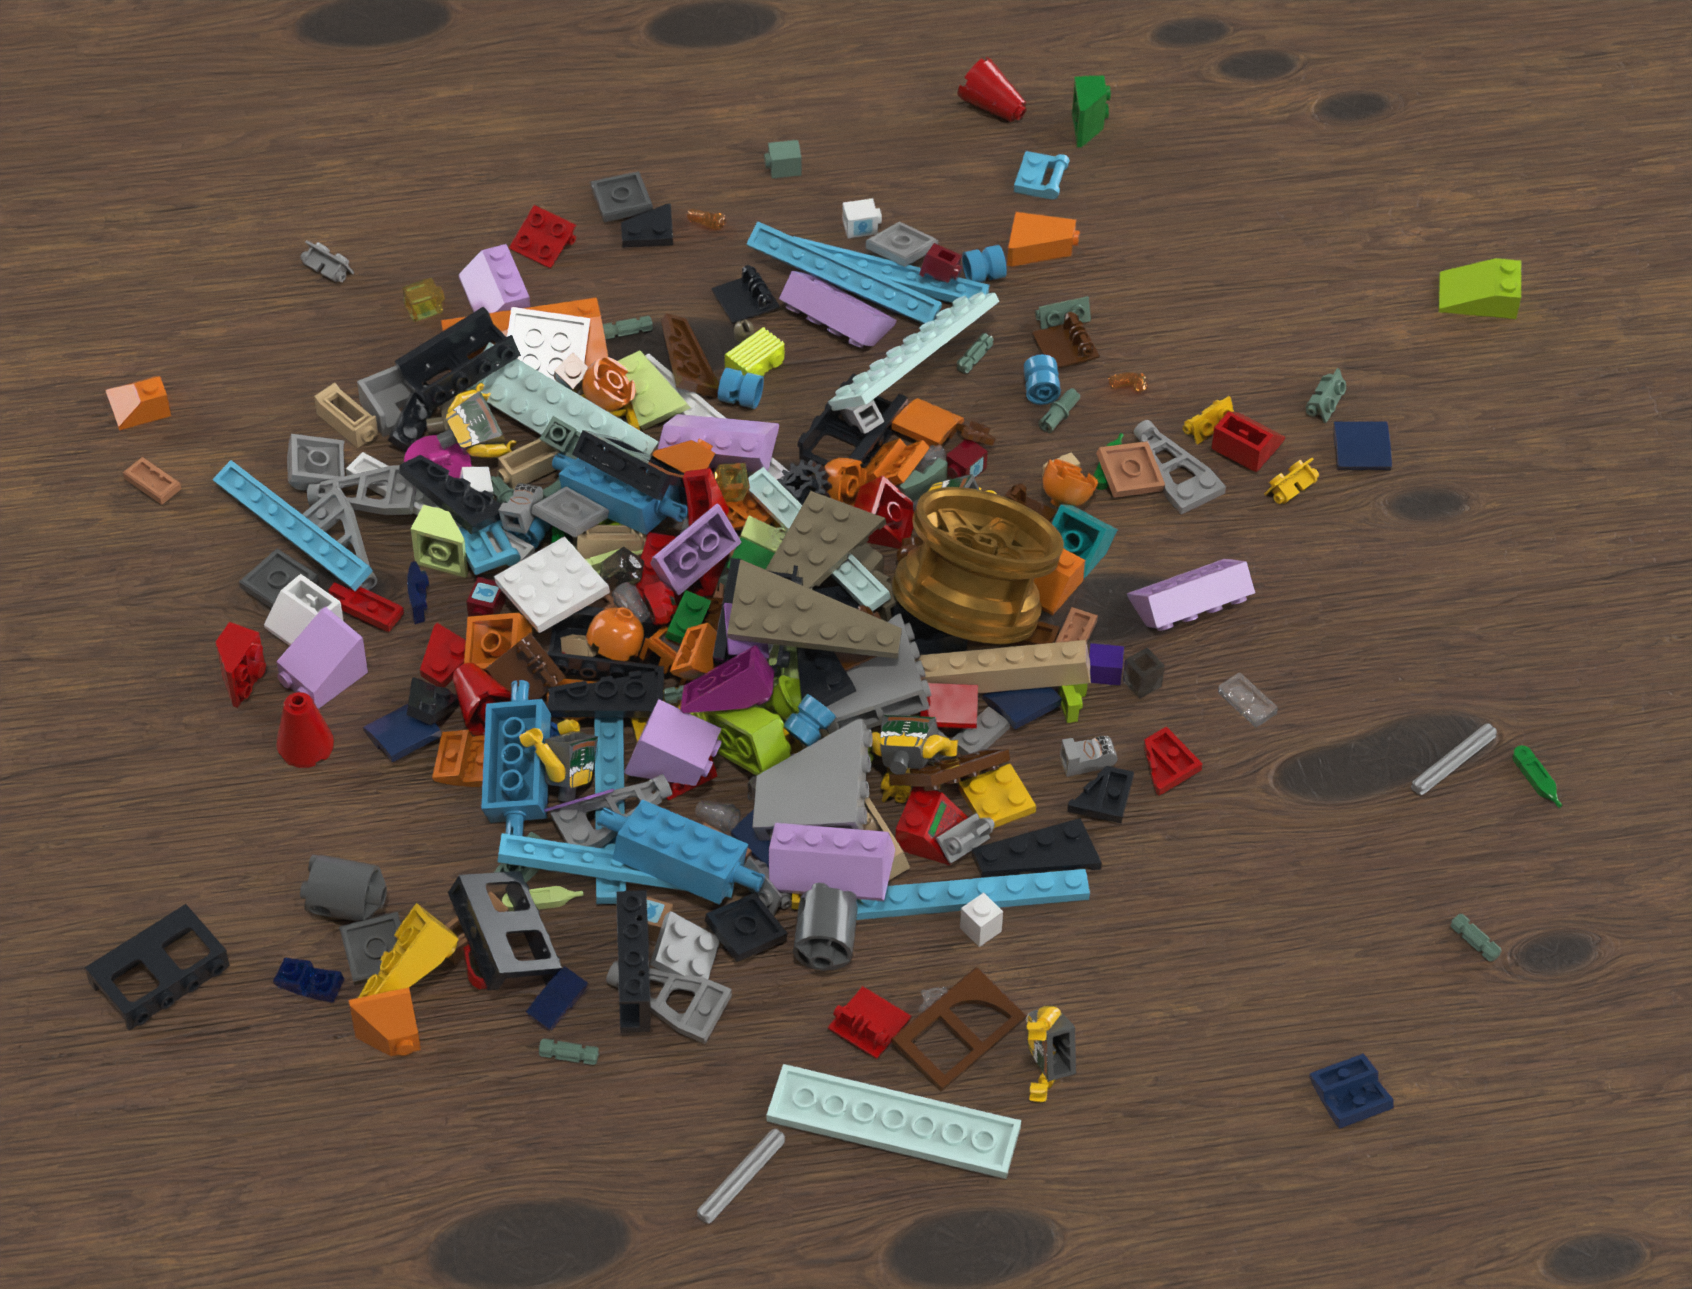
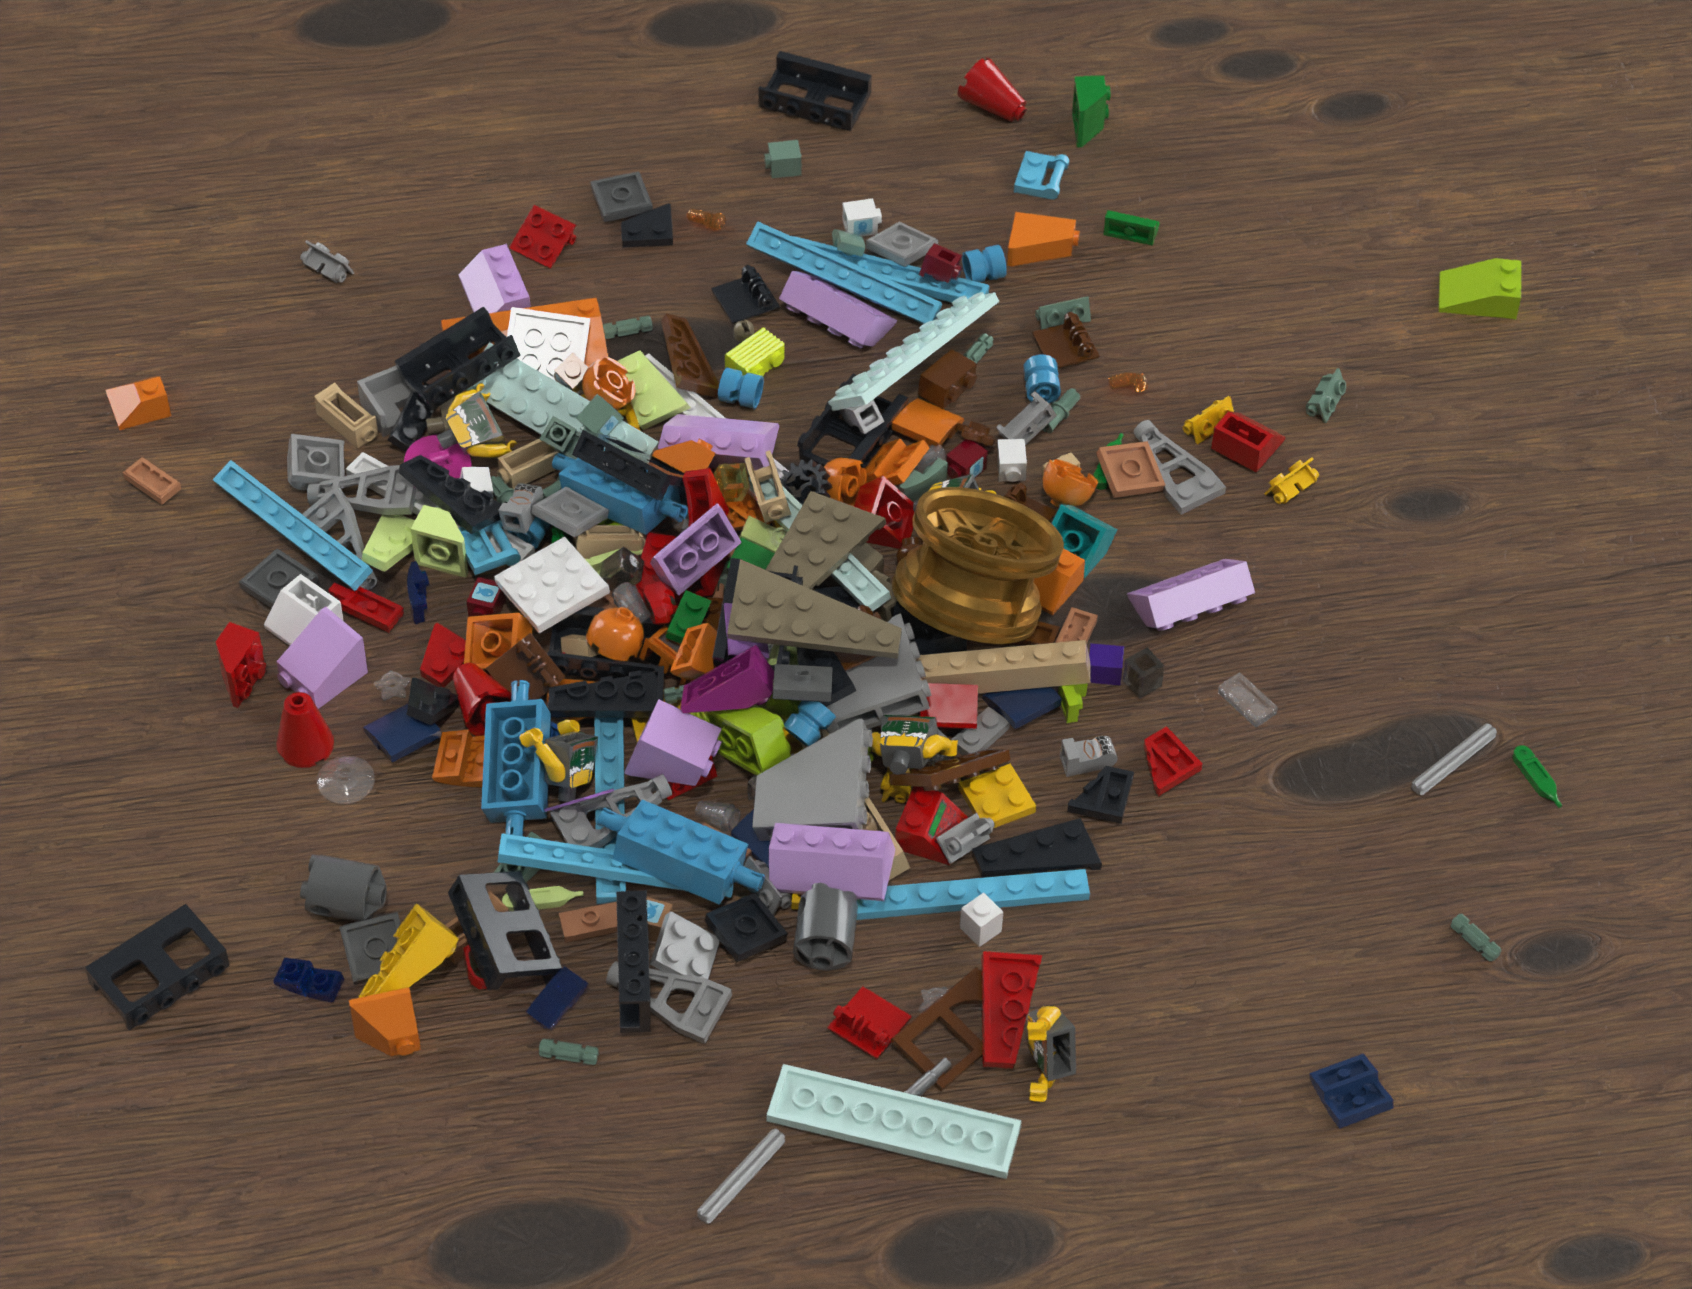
clear yellow brick [402,278,445,322] -> none
dark blue slope [1333,422,1392,470] -> none
none -> clear dish [317,756,375,804]
none -> yellowish green wing [362,515,415,572]
none -> clear plate [374,670,411,701]
none -> nougat plate [559,901,617,943]
none -> sand green brick [576,394,624,435]
none -> tan window [745,450,791,523]
none -> black window [758,51,872,131]
none -> dark grey plate [773,664,832,702]
none -> sand green slope [832,229,865,256]
none -> flat silver pin [904,1057,952,1096]
none -> reddish brown brick [918,349,977,409]
none -> red wing [981,951,1042,1069]
none -> light grey hinge [996,391,1057,445]
none -> white brick [997,439,1027,482]
none -> green panel [1103,210,1160,246]

